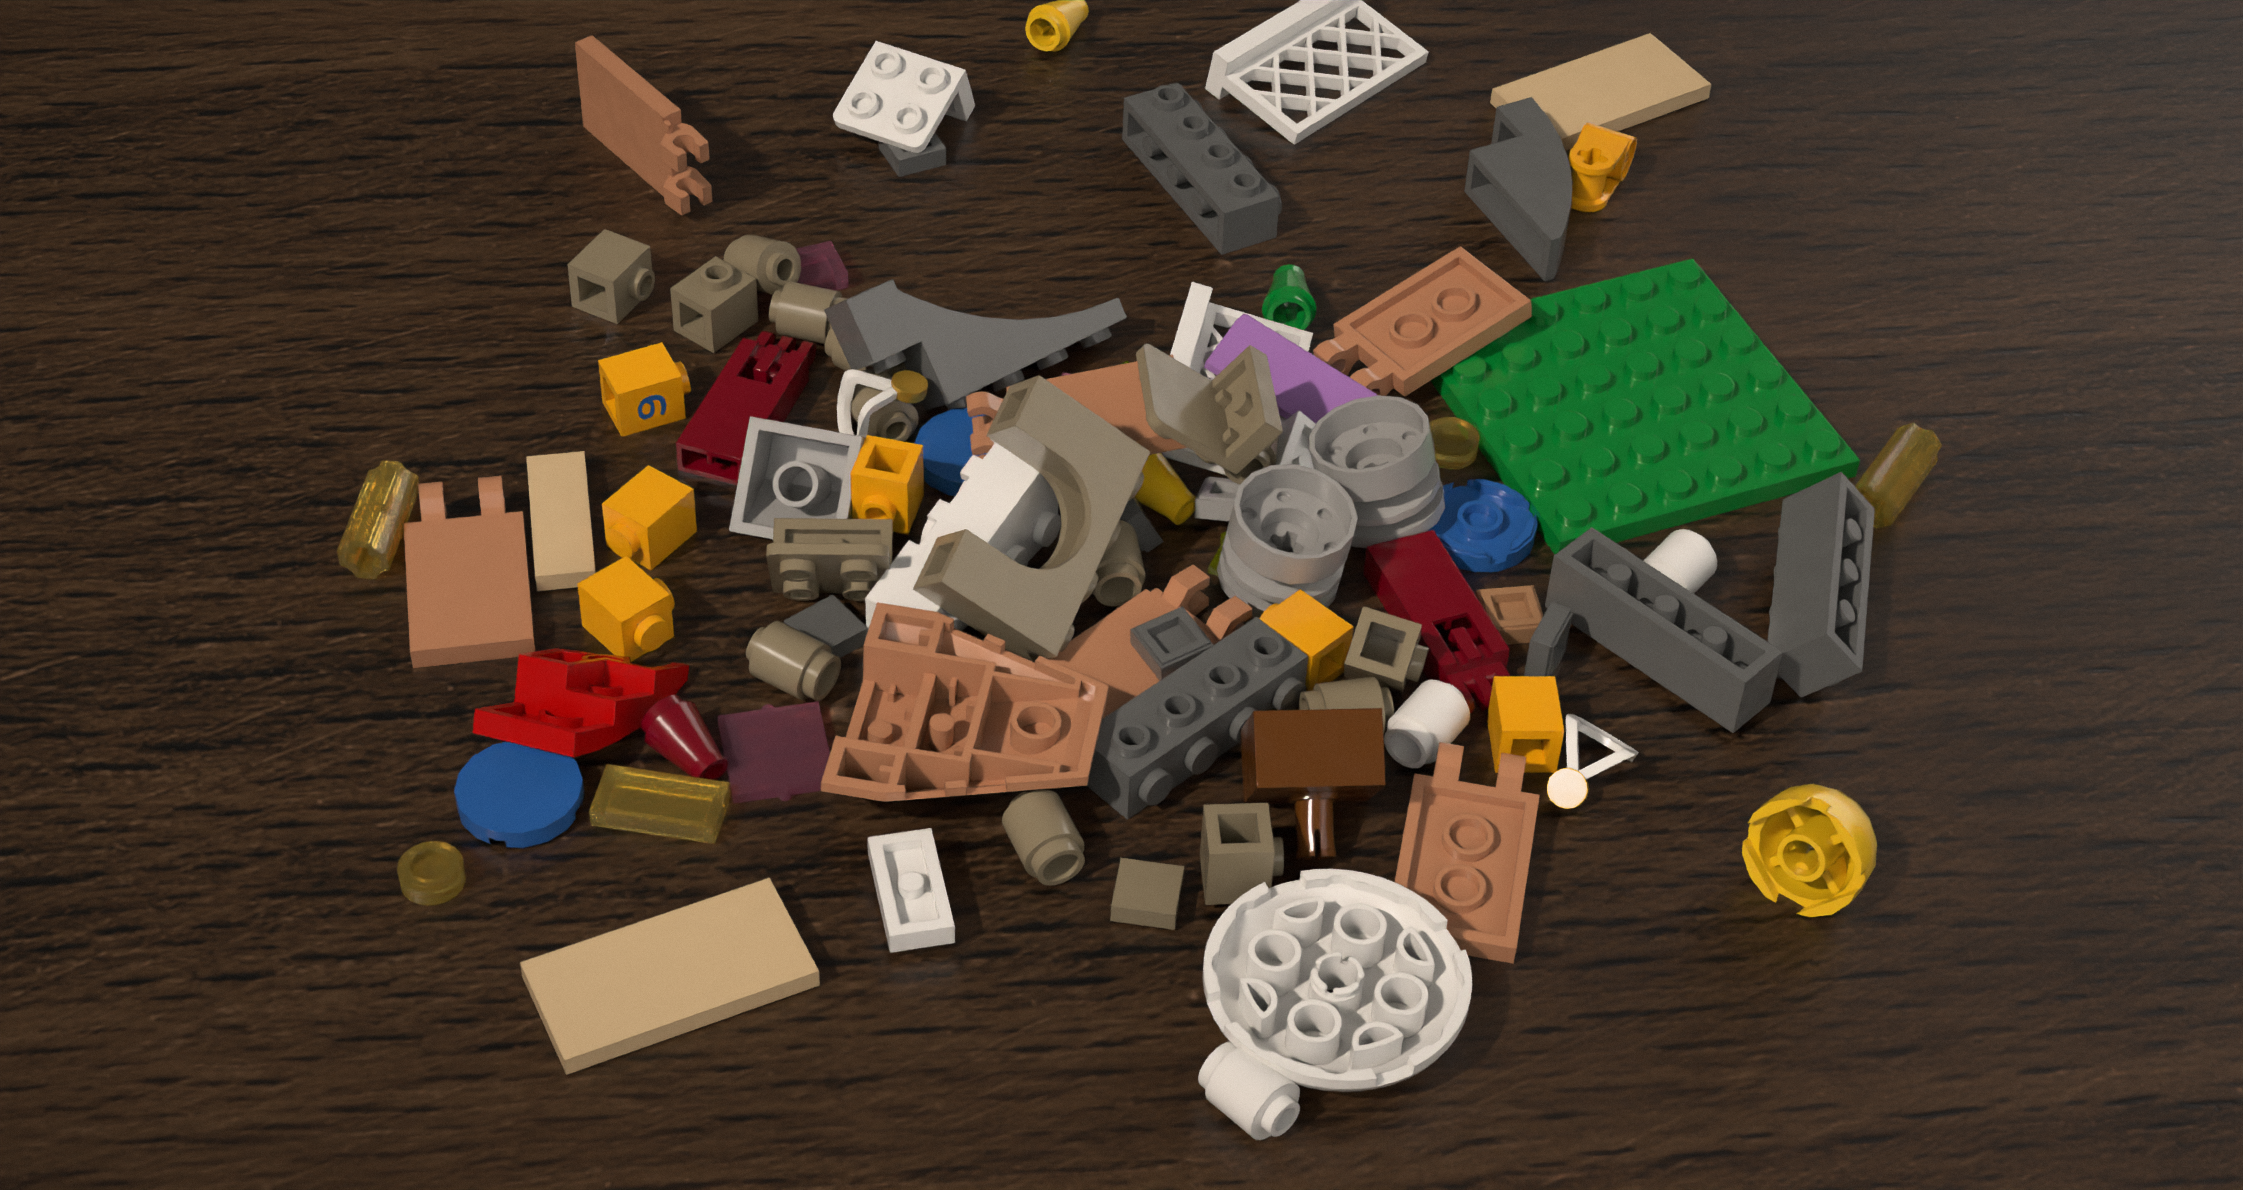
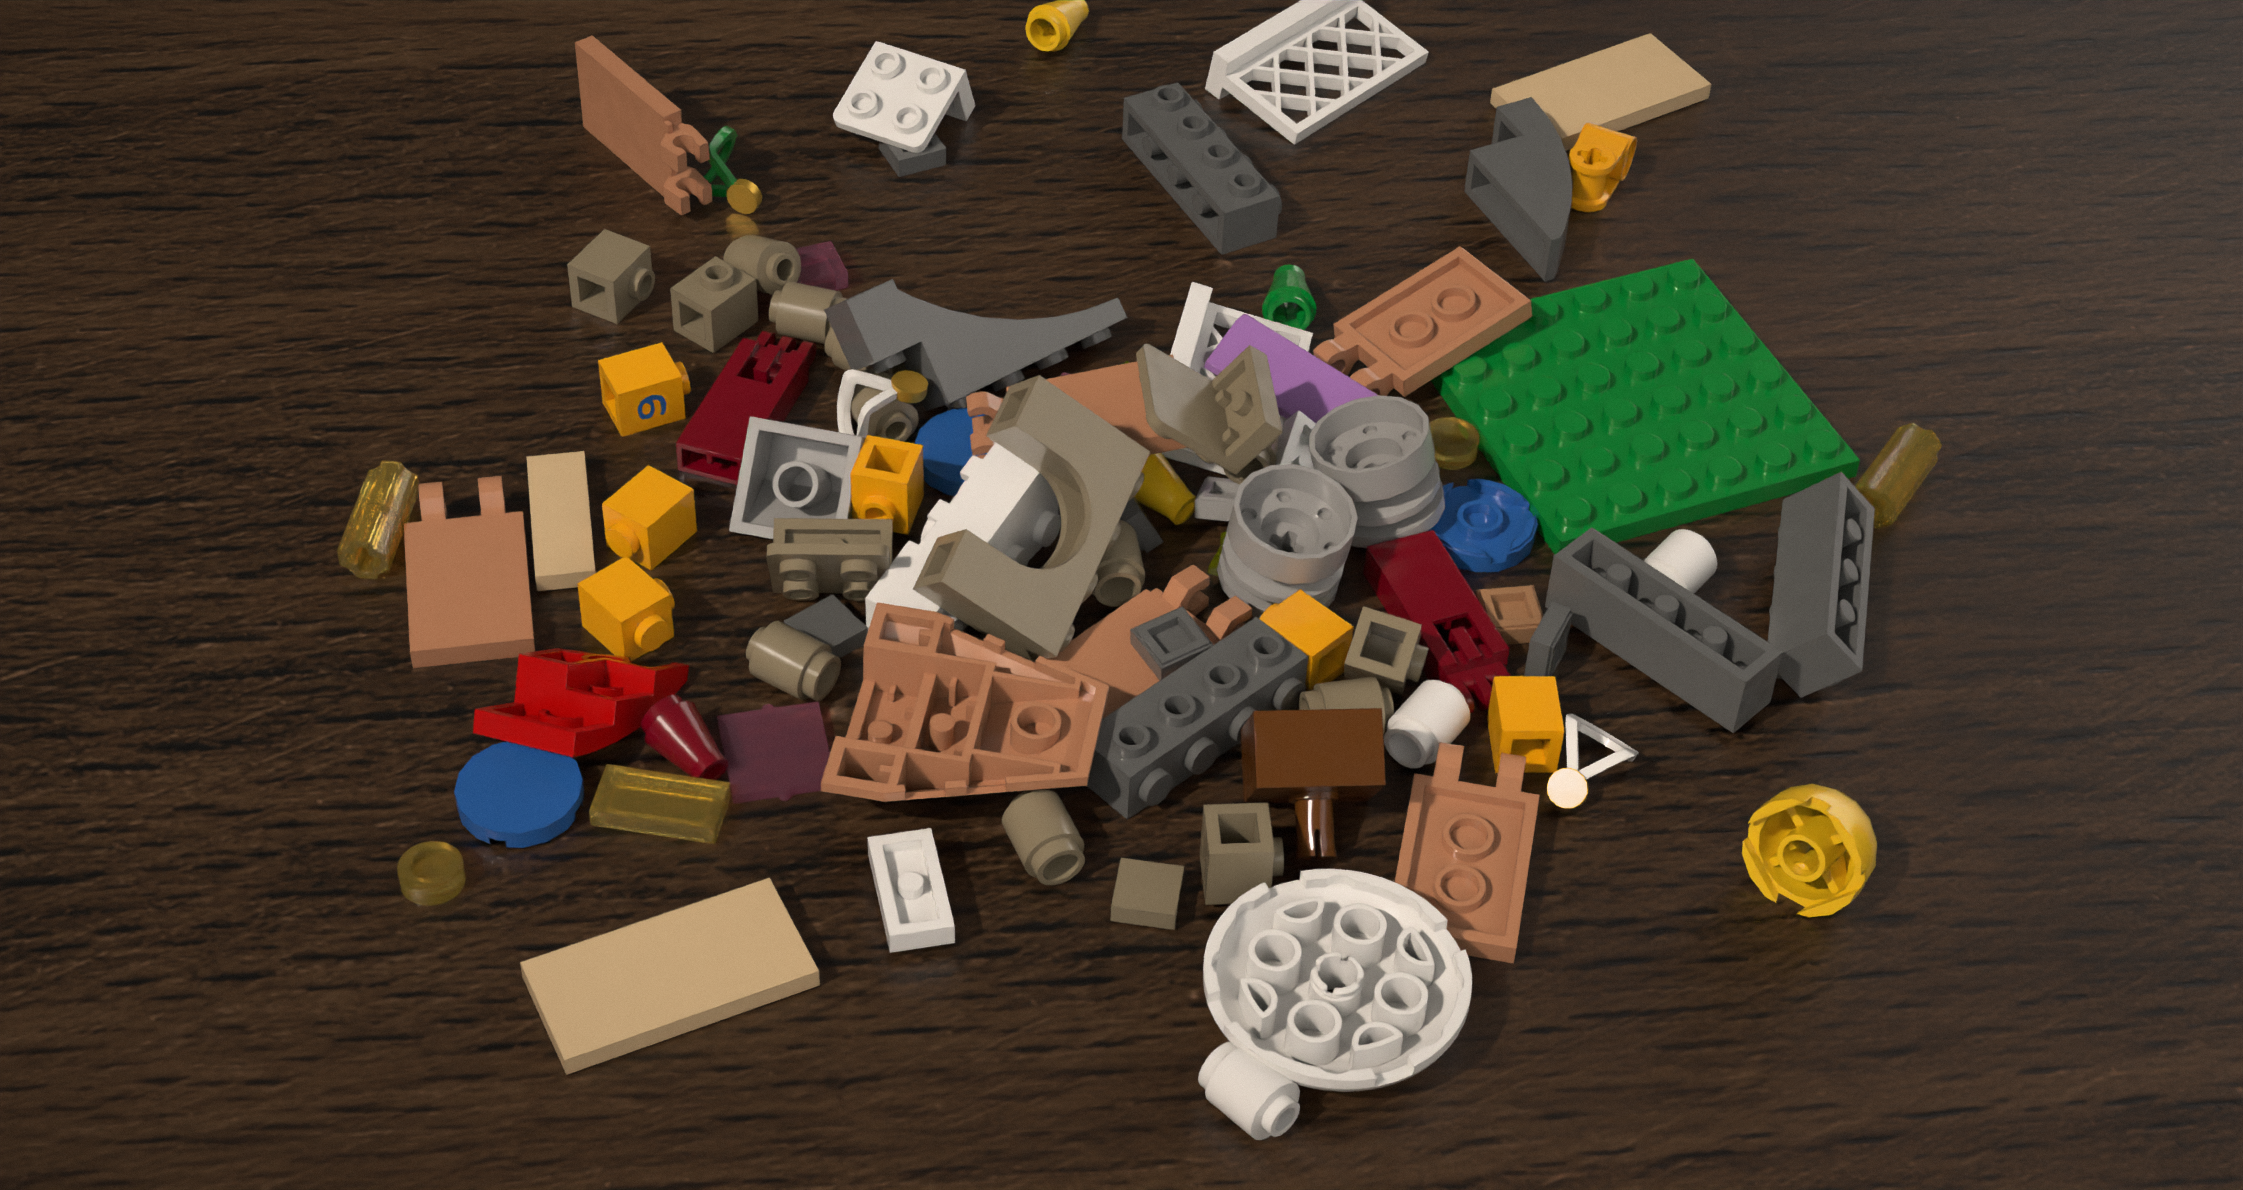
none -> piece [703,126,762,214]

